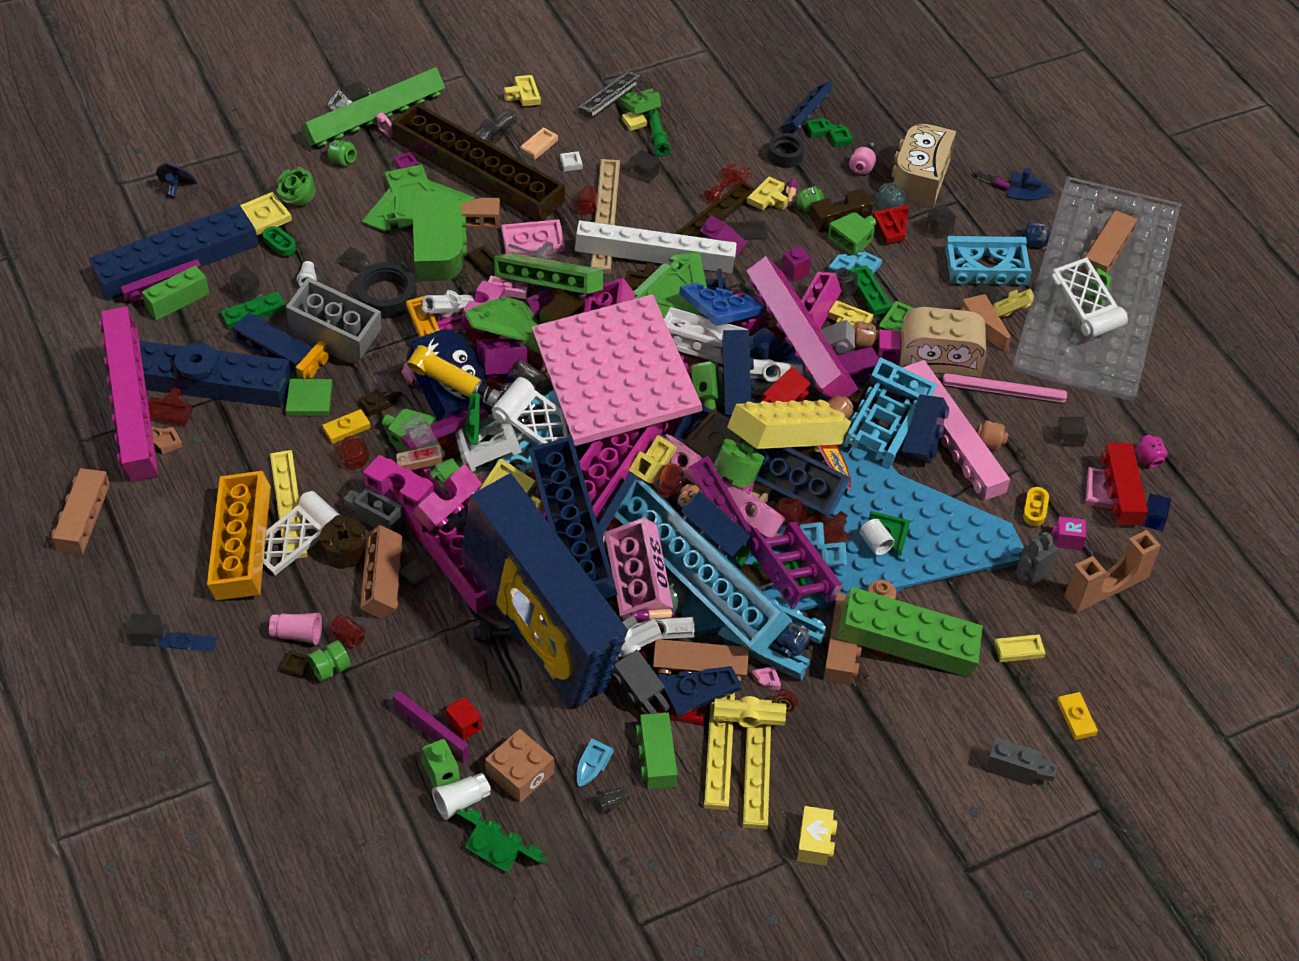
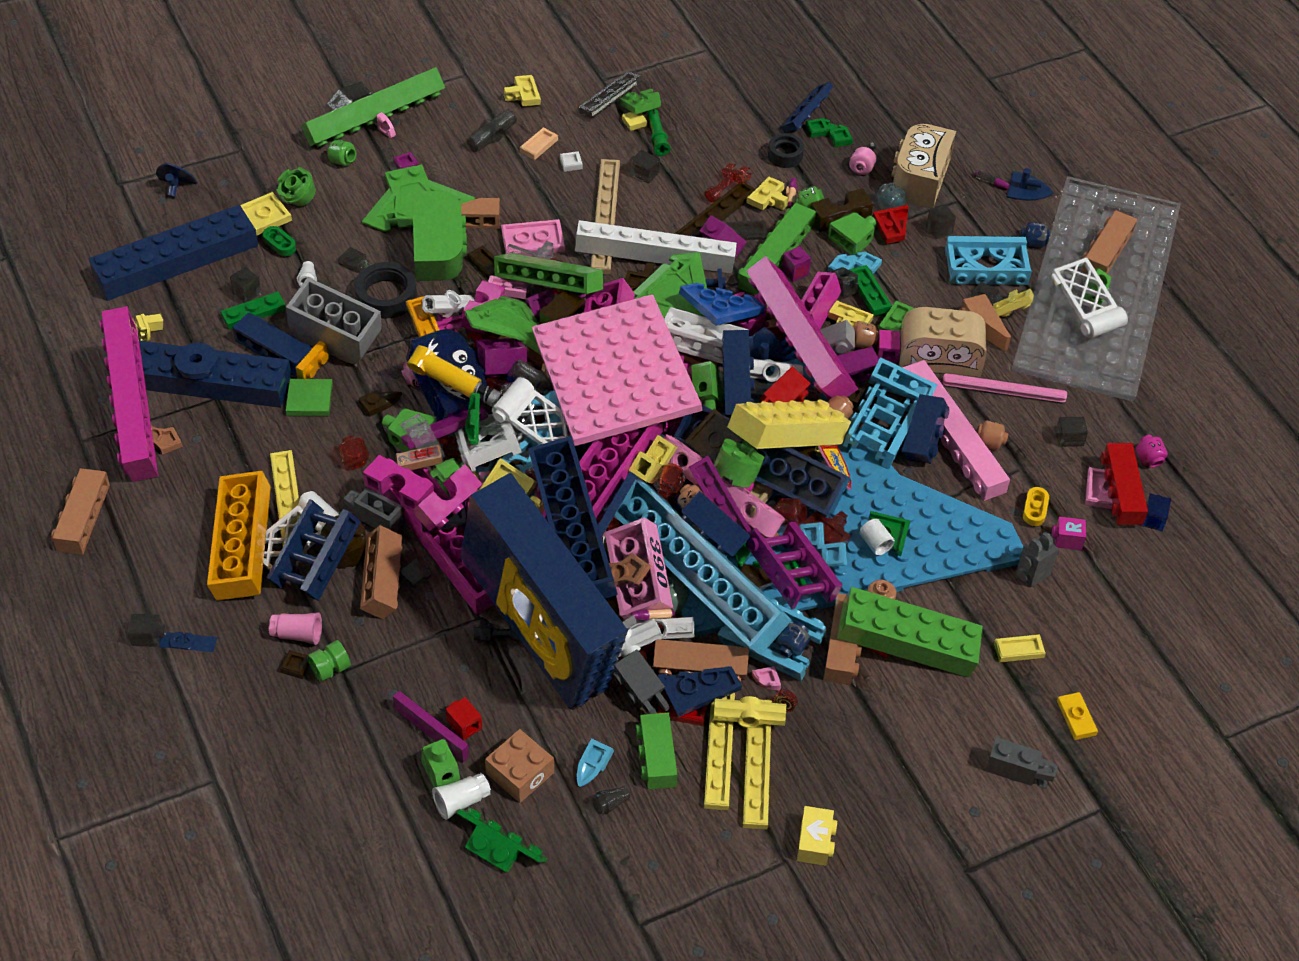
magenta plate [121,259,201,303] -> none
bright green brick [142,265,209,320] -> none
clear red hinge [148,388,193,426] -> none
yellow plate [322,409,371,444] -> none
clear red brick [330,615,365,647] -> none
dark brown brick [392,103,565,221] -> none
clear red brick [577,186,598,214] -> none
nougat arch [1064,530,1161,612] -> none
none -> light yellow piece [135,314,163,342]
none -> dark blue fence [267,499,361,601]
none -> nougat tile [609,553,652,586]
none -> bright green brick [737,203,816,295]

